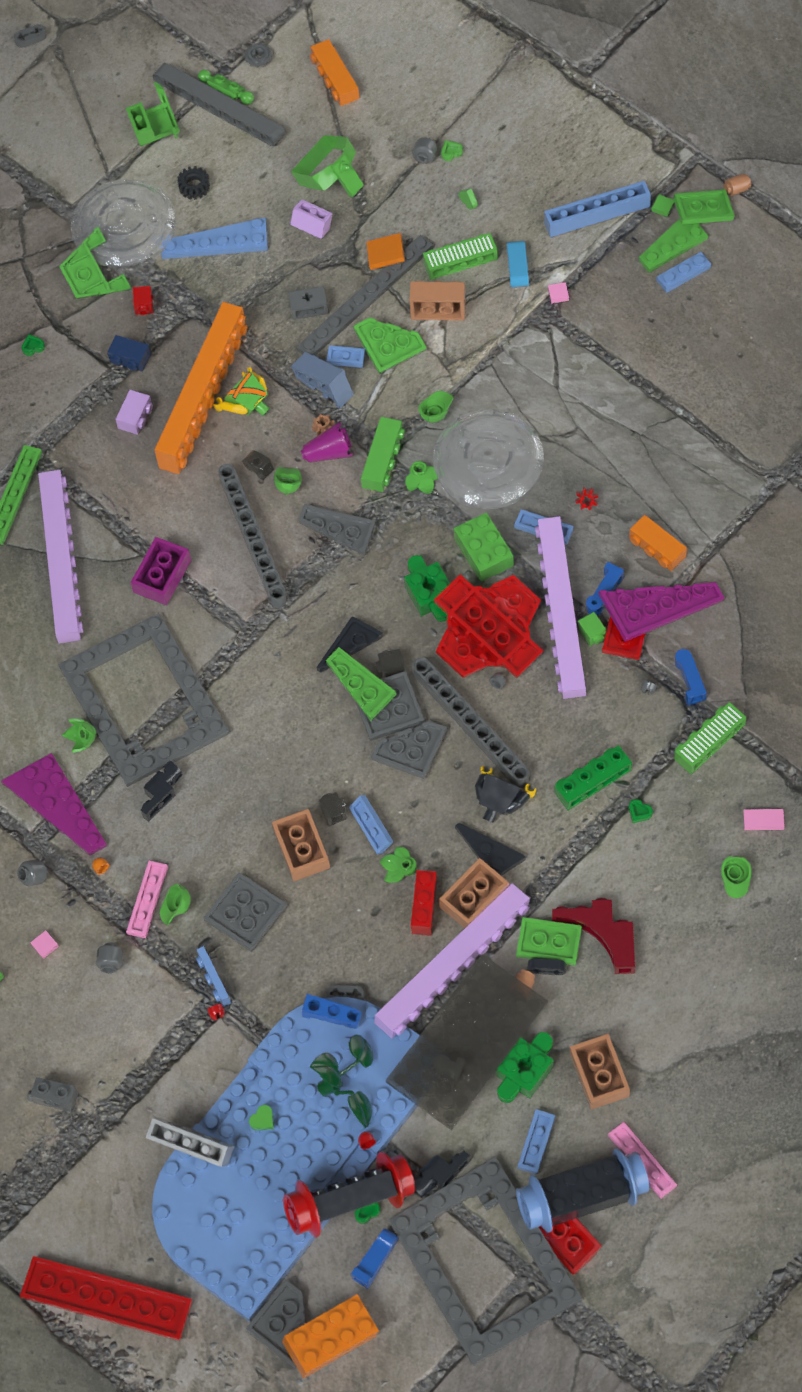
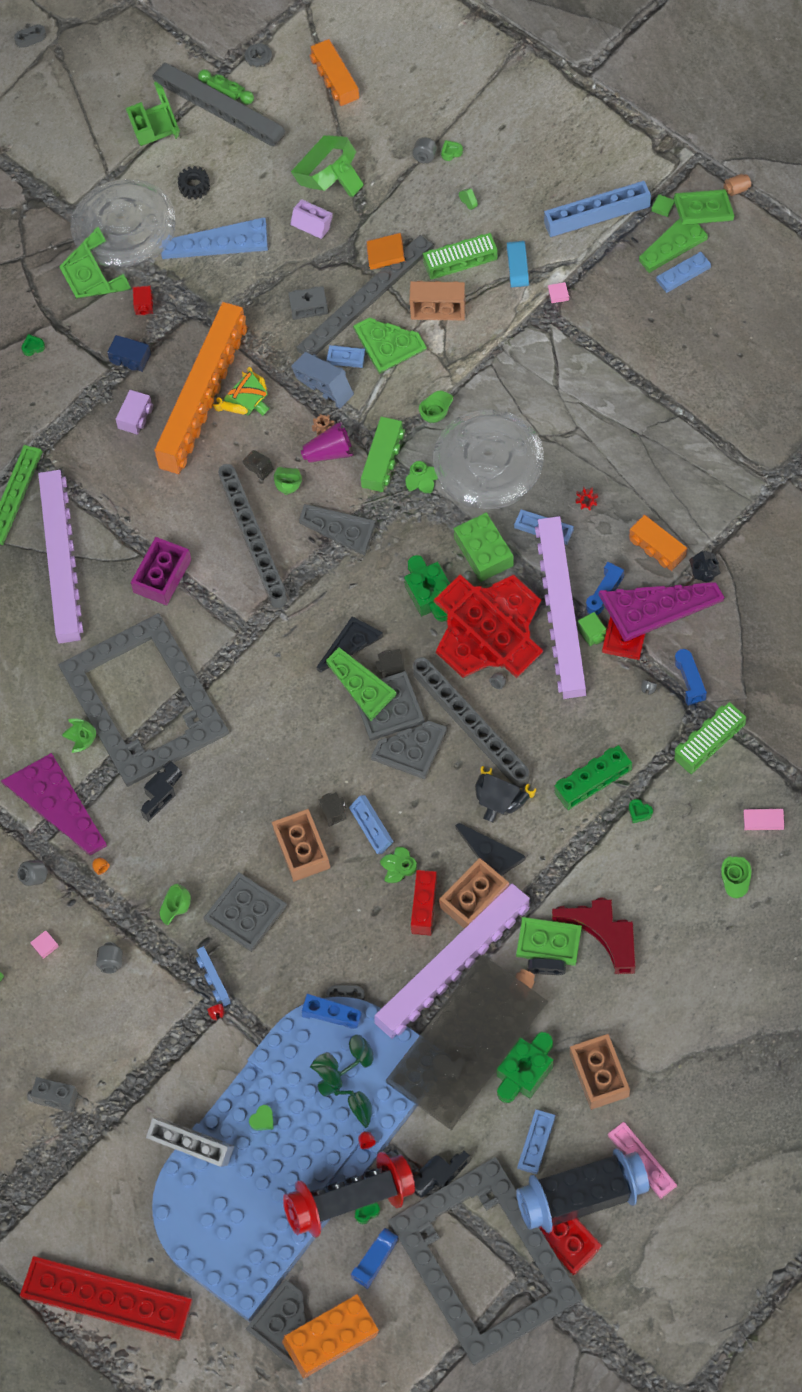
bright pink tile [126,861,168,939] -> none
none -> black brick [689,550,721,582]

